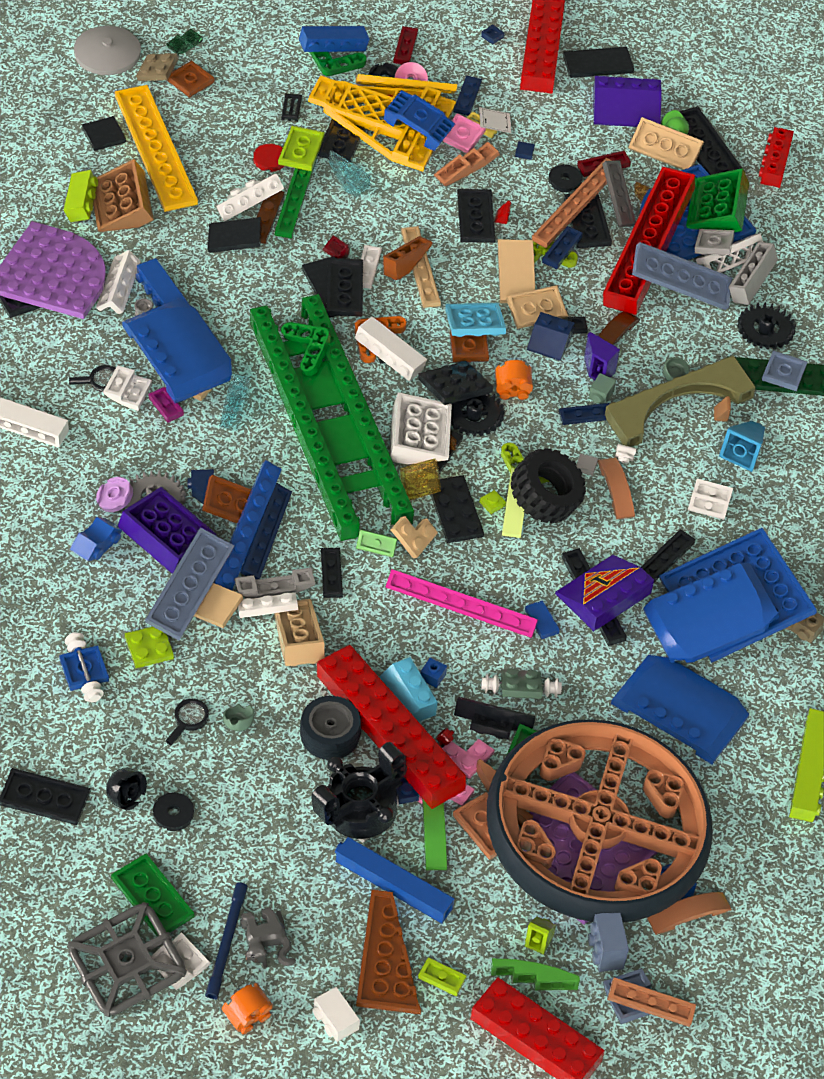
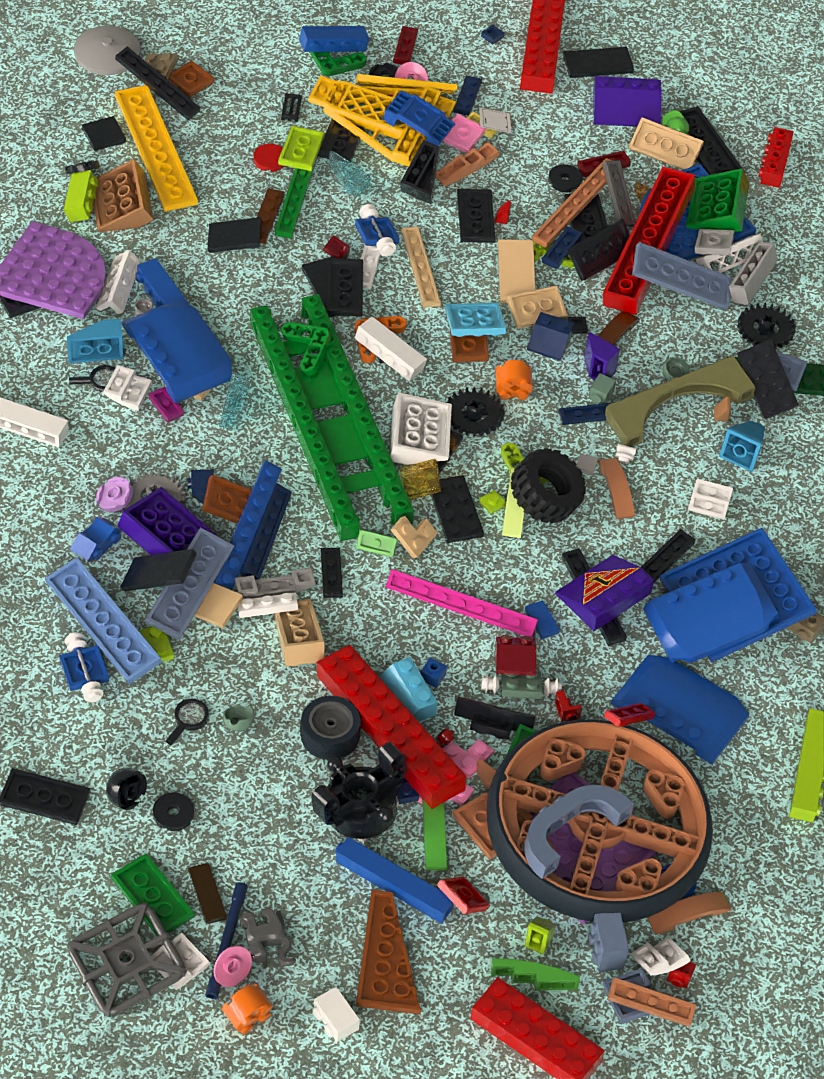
clear green slope [166,28,203,55] -> none
white bracket [216,174,284,221] -> none
dark orange slope [383,236,432,280] -> none
black plate [418,361,493,405] -> none
lime plate [418,957,467,997] -> none
dark blue tile [515,141,535,160] -> none
none -> medium blue plate [45,557,162,685]
none -> black tile [65,160,100,174]
none -> dark azure slope [67,319,123,363]
none -> black plate [115,46,201,121]
none -> black tile [120,549,197,591]
none -> dark brown tile [188,863,227,925]
none -> bright pink dish [214,946,252,987]
none -> plate [355,204,400,256]
none -> black wedge [400,140,439,204]
none -> red tile [437,876,490,914]
none -> dark red slope [494,635,536,676]
none -> sand blue arch [524,785,635,879]
none -> red bracket [554,690,582,722]
none -> black plate [567,219,630,281]
none -> red tile [603,703,656,727]
none -> white slope [631,937,691,975]
none -> red bracket [667,962,696,989]
none -> black plate [737,339,799,420]

